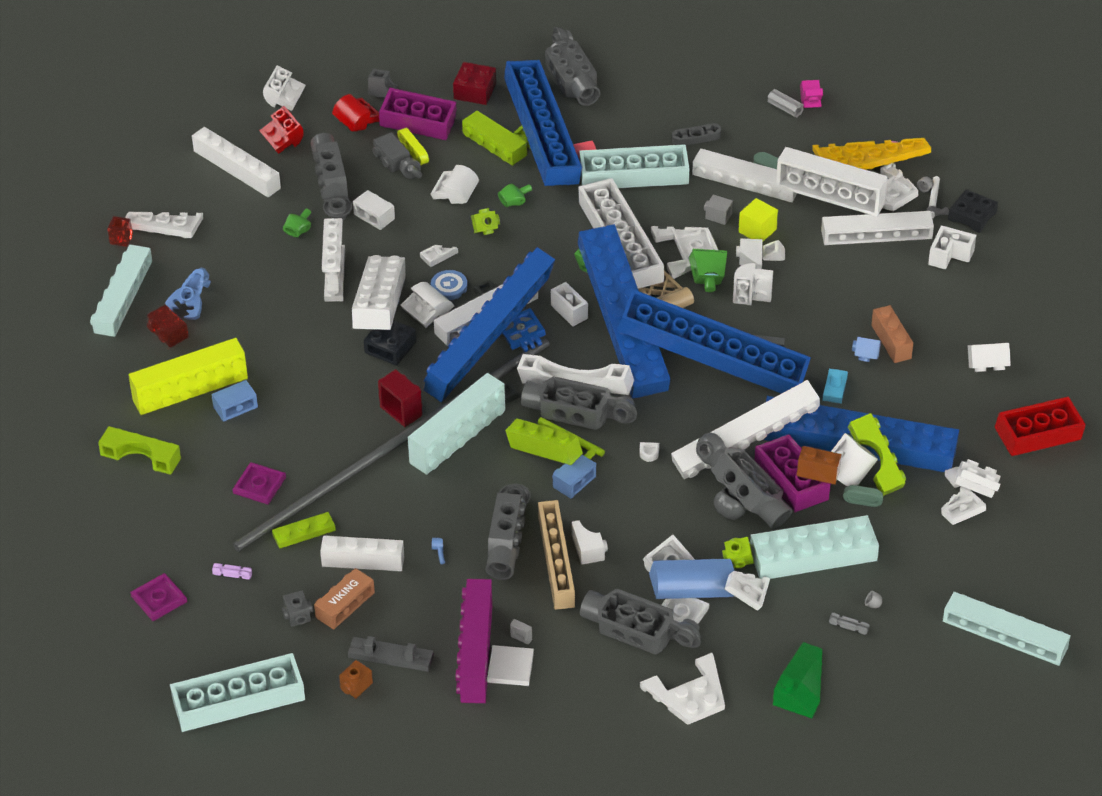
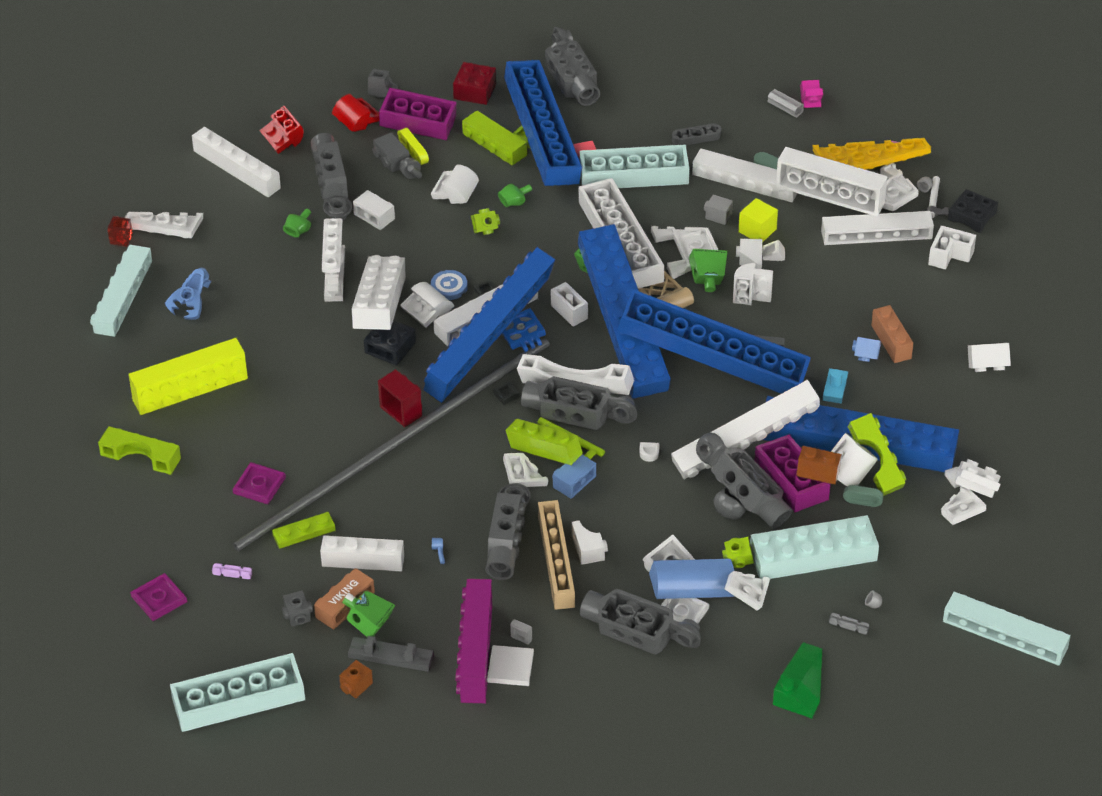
clear red brick [147,304,189,348] -> none
medium blue brick [212,380,258,422] -> none
white brick [263,65,306,111] -> none
light aqua brick [408,373,505,475] -> none
white tile [420,245,458,267] -> none
white wing [640,653,725,725] -> none
red brick [995,396,1086,456] -> none
none -> bright green torso [342,591,395,637]
none -> white wing [503,453,548,487]

